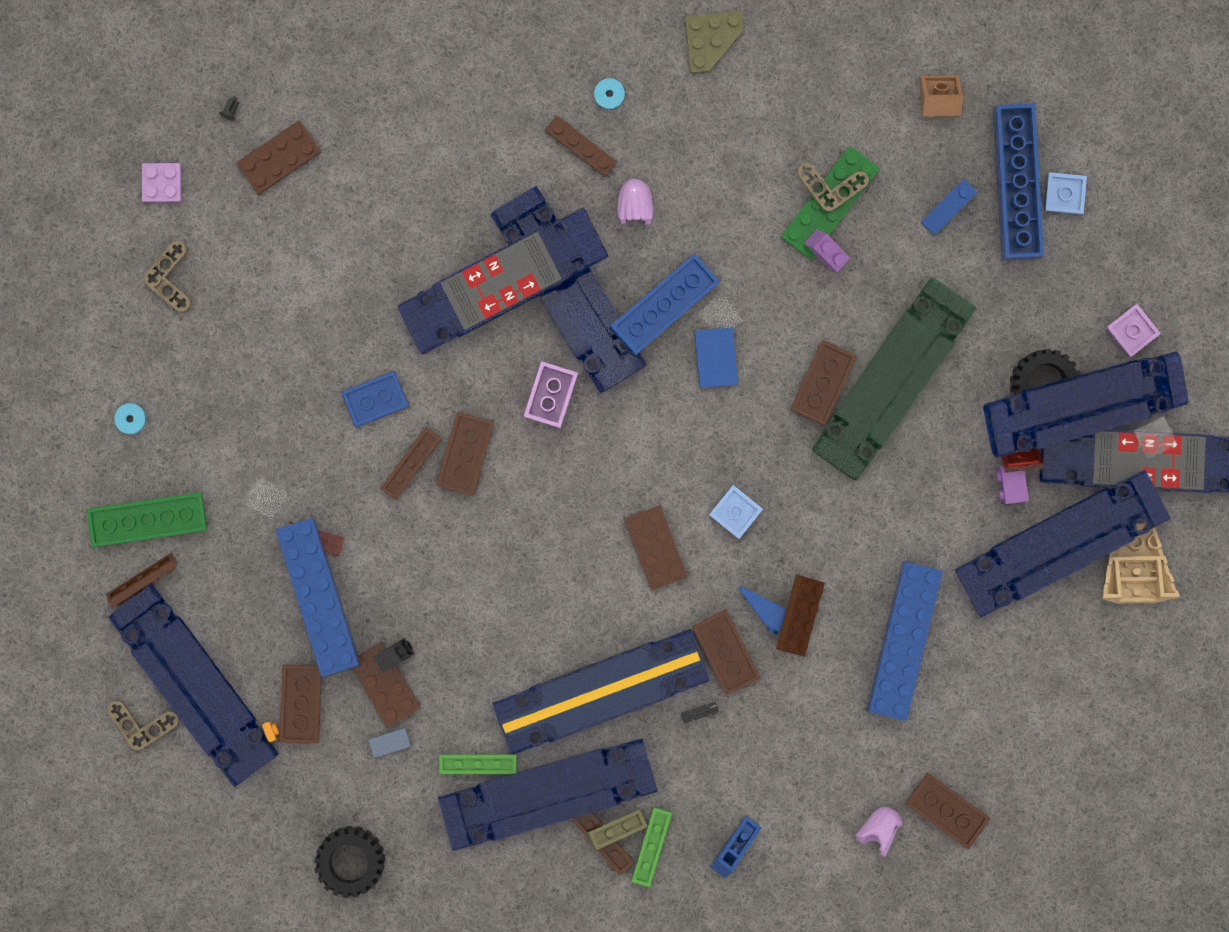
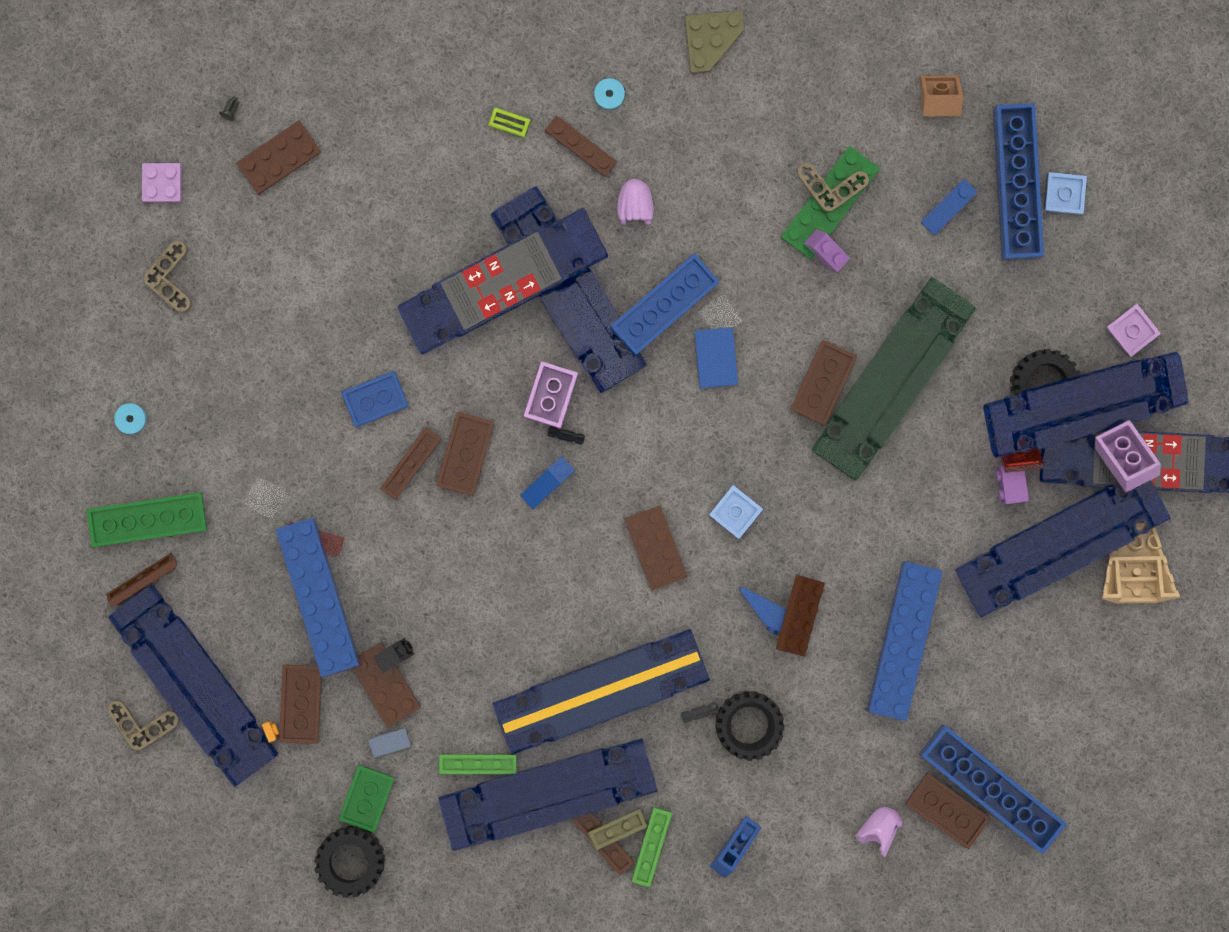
reddish brown plate [692,609,760,695] -> none
clear piece [1133,416,1178,459] -> none
none -> green plate [338,765,395,833]
none -> lime tile [488,107,531,138]
none -> blue slope [520,456,575,509]
none -> black axle [547,426,585,445]
none -> black tyre [715,691,785,761]
none -> blue brick [919,724,1067,854]
none -> lavender brick [1095,420,1161,492]

